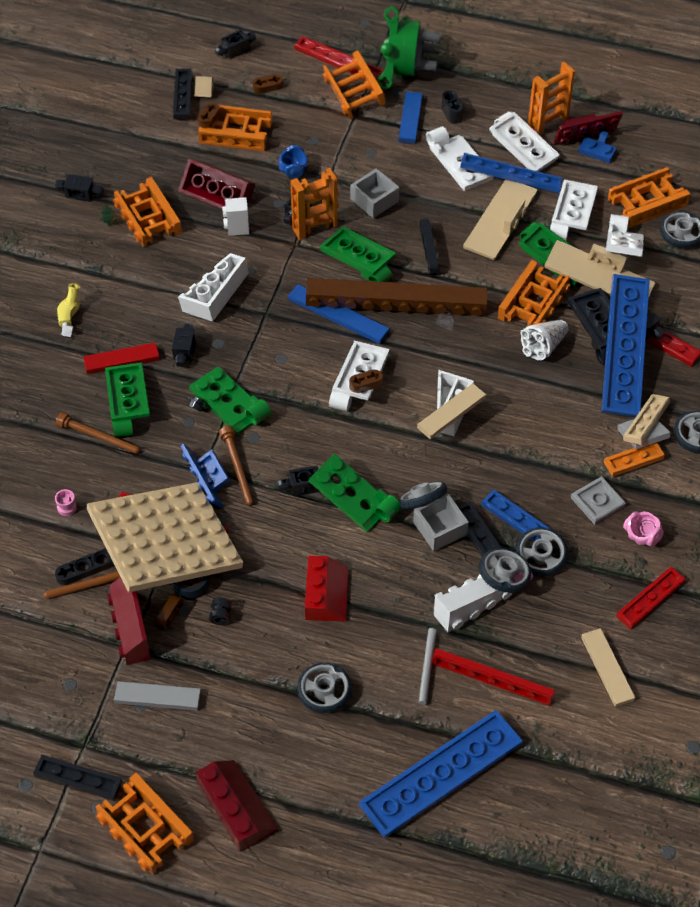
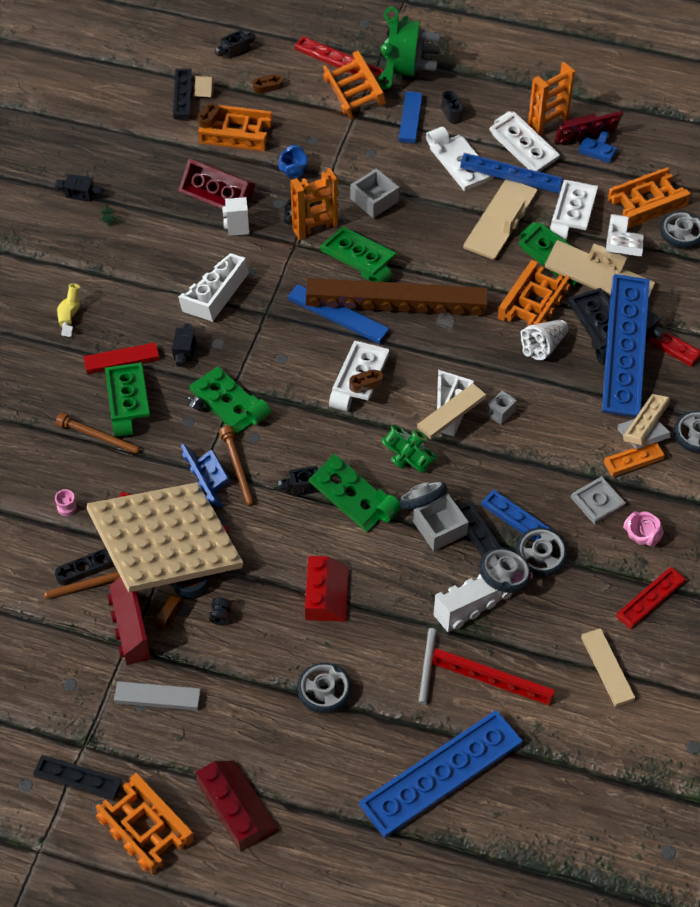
orange fence [113,177,182,247] -> none
black beam [420,219,438,274] -> none
none -> green axle [381,424,437,473]
none -> light grey brick [487,391,517,425]

